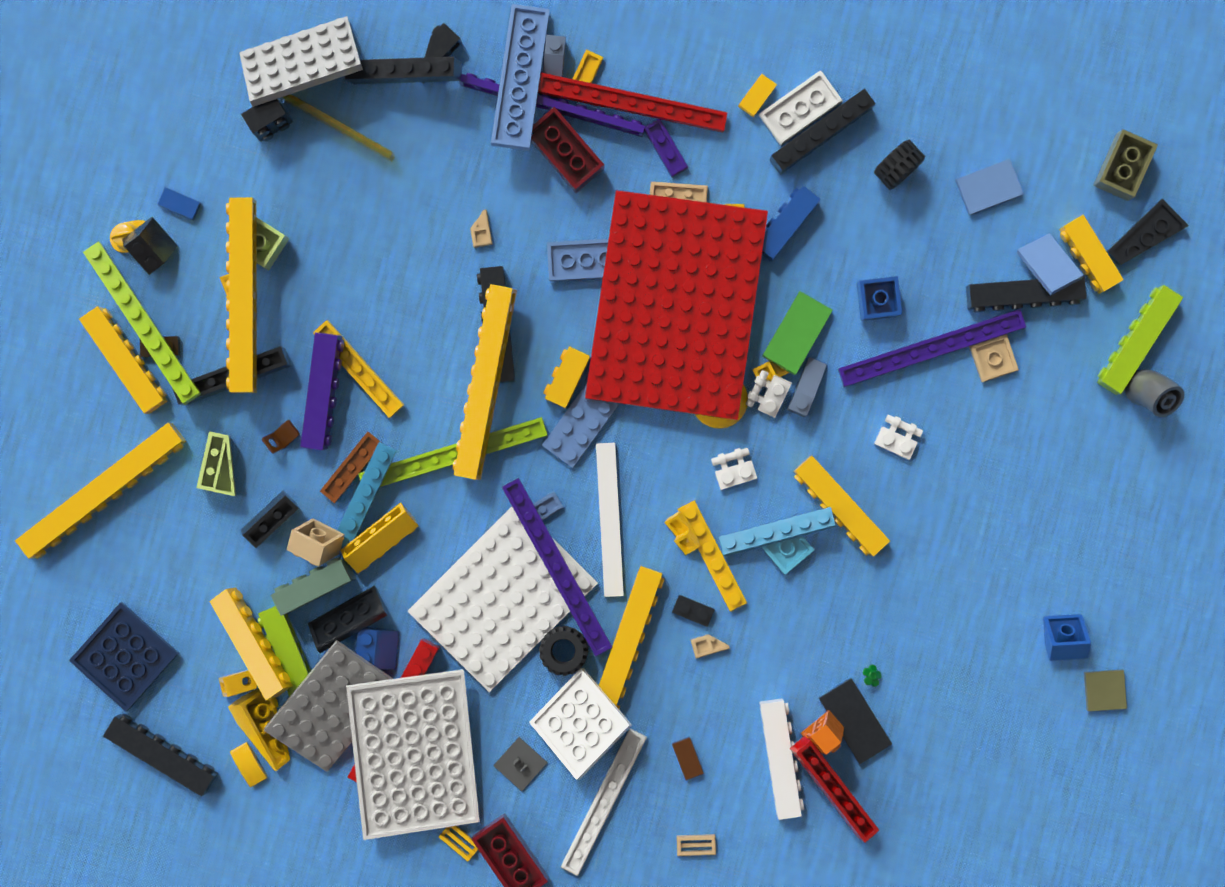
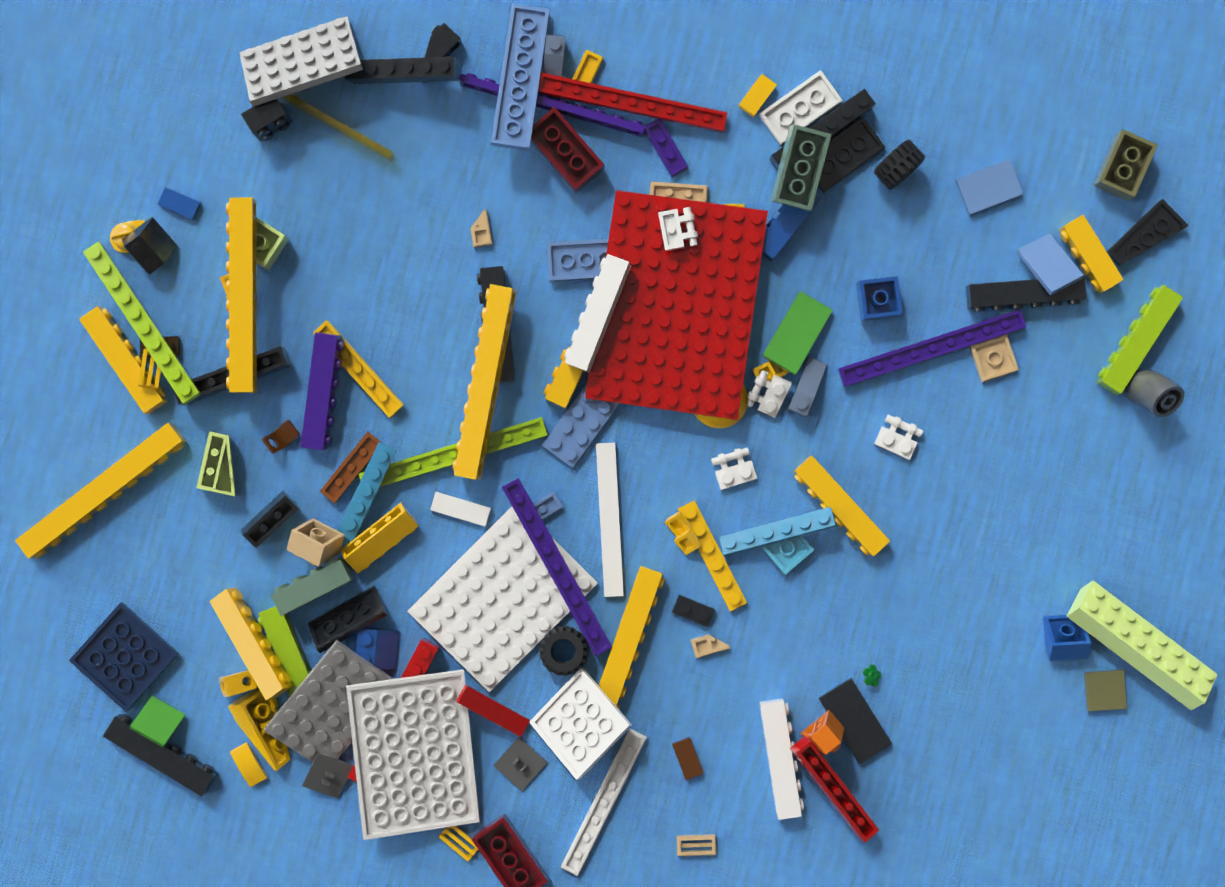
none -> bright green tile [130,696,185,748]
none -> yellow tile [138,349,161,390]
none -> dark grey piece [302,753,353,798]
none -> white tile [430,492,491,526]
none -> red tile [456,685,530,737]
none -> white brick [564,254,632,373]
none -> white plate [658,207,698,252]
none -> sand green brick [770,124,831,211]
none -> black tile [818,117,885,193]
none -> yellowish green brick [1066,581,1218,710]

